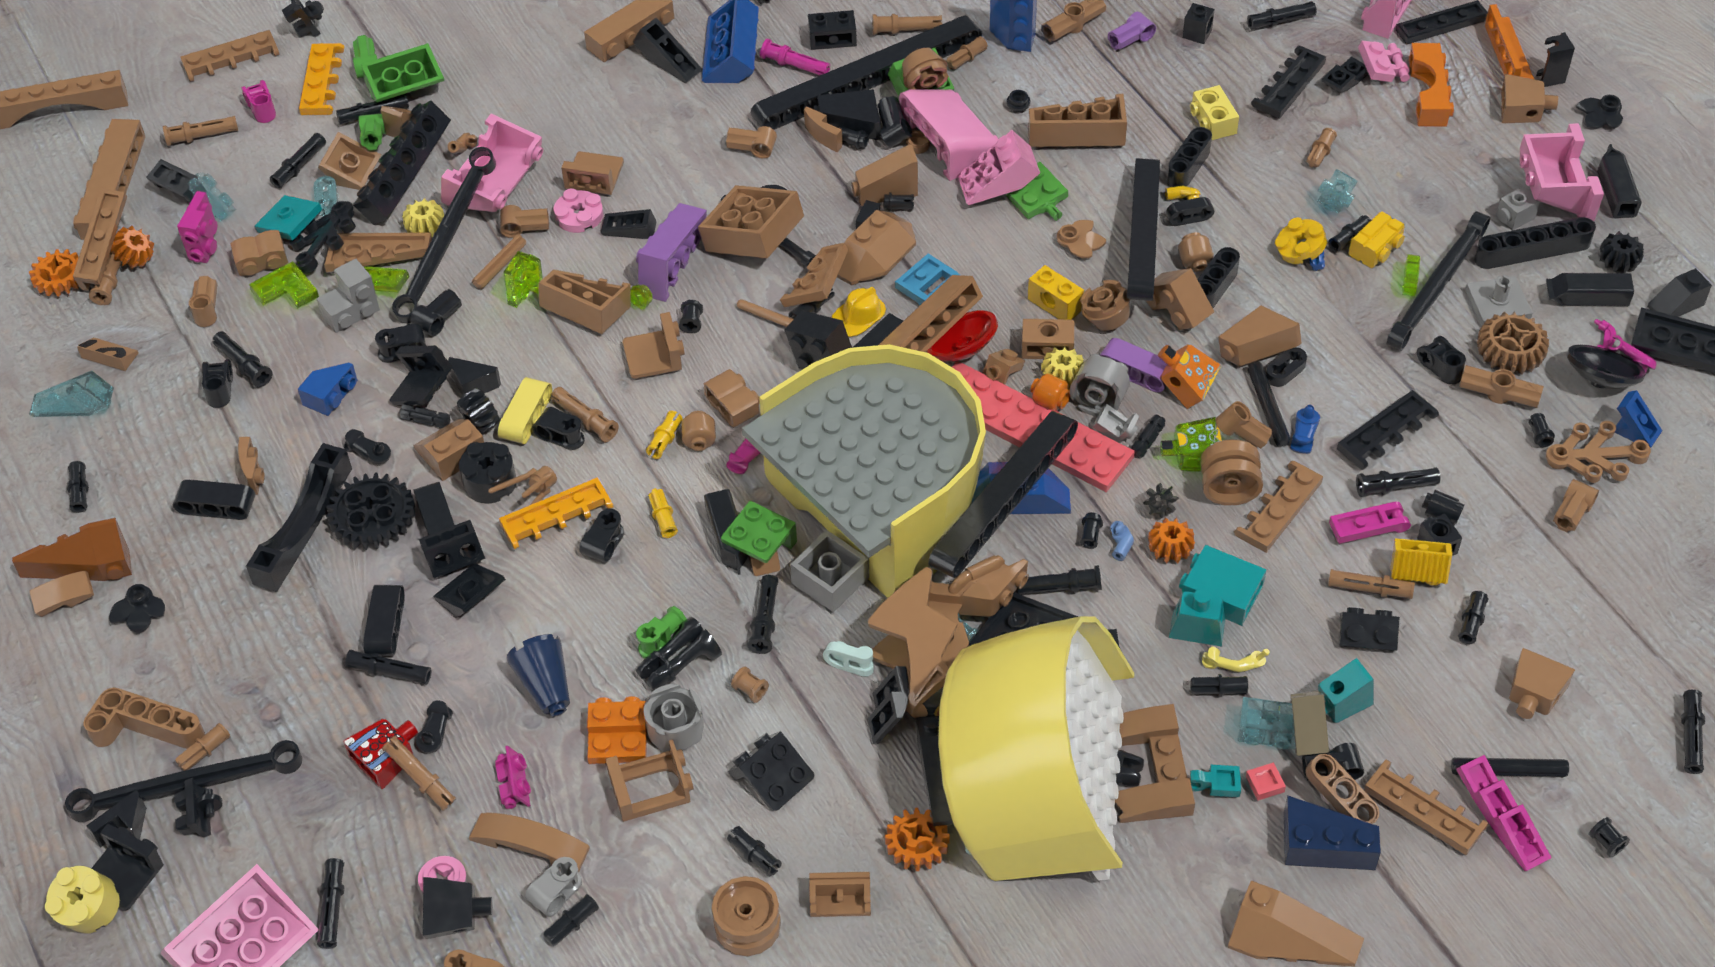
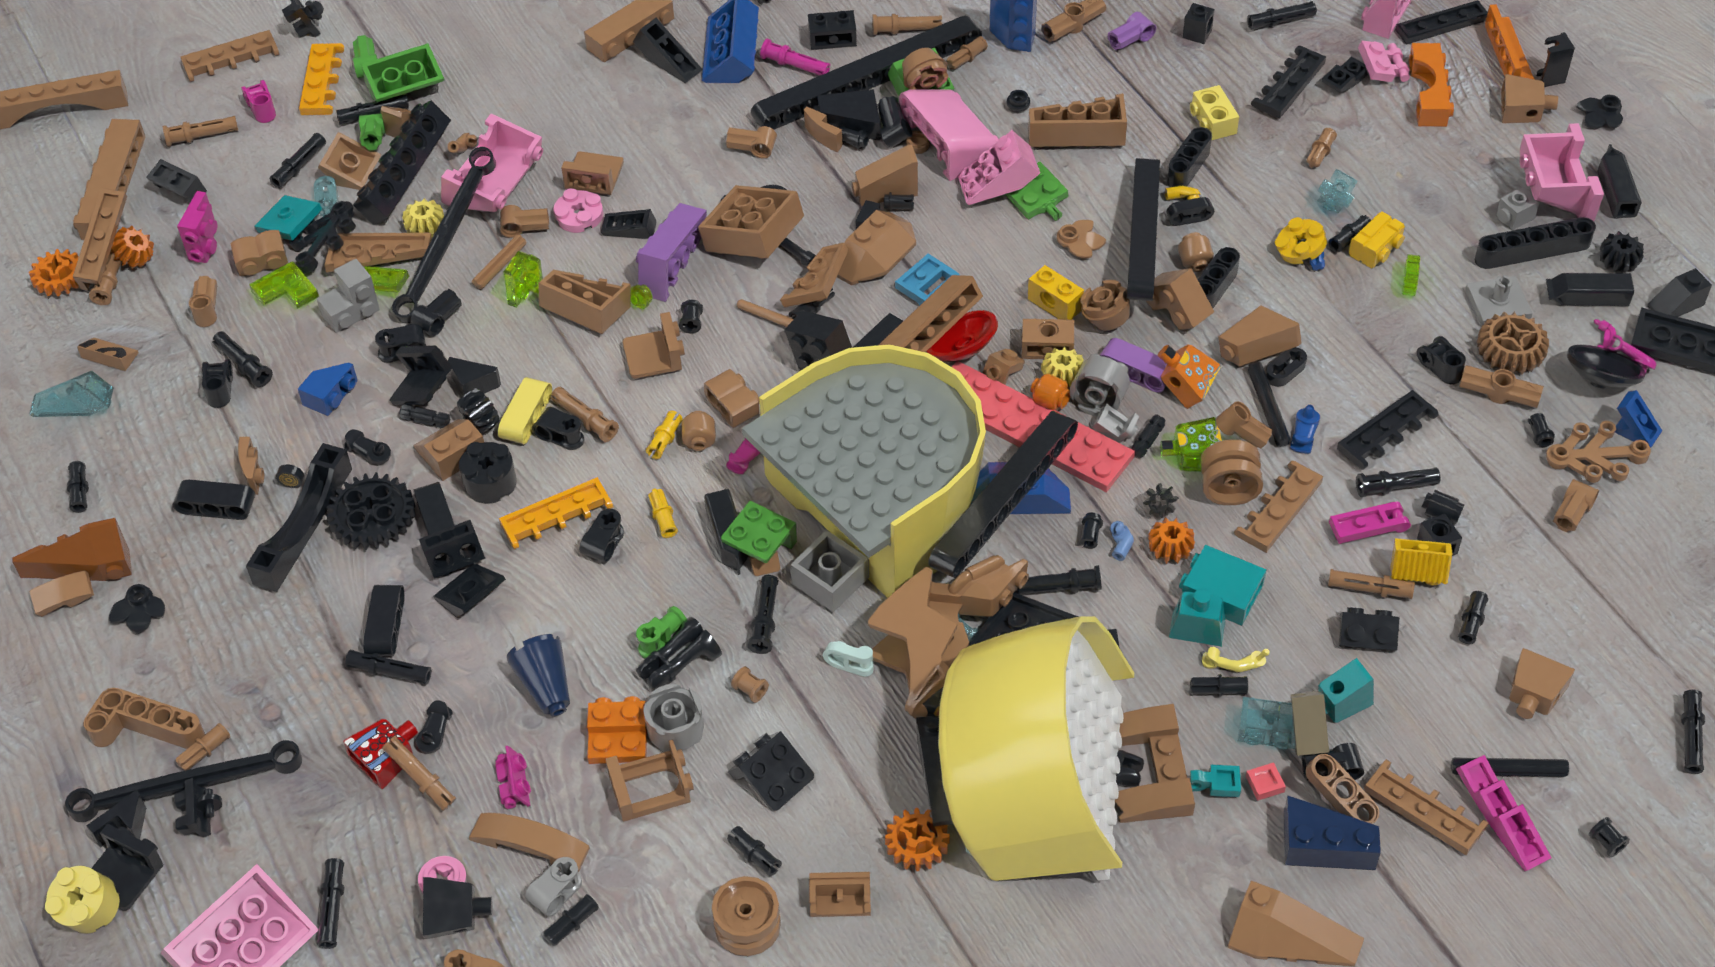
clear light blue hinge [187,172,236,221] -> none
medium nougat plant [488,466,557,505] -> none
yellow piece [832,287,886,337] -> none
black slope [868,666,909,744] -> none
black piece [1386,211,1491,351] -> none
none -> black tile [276,464,304,488]

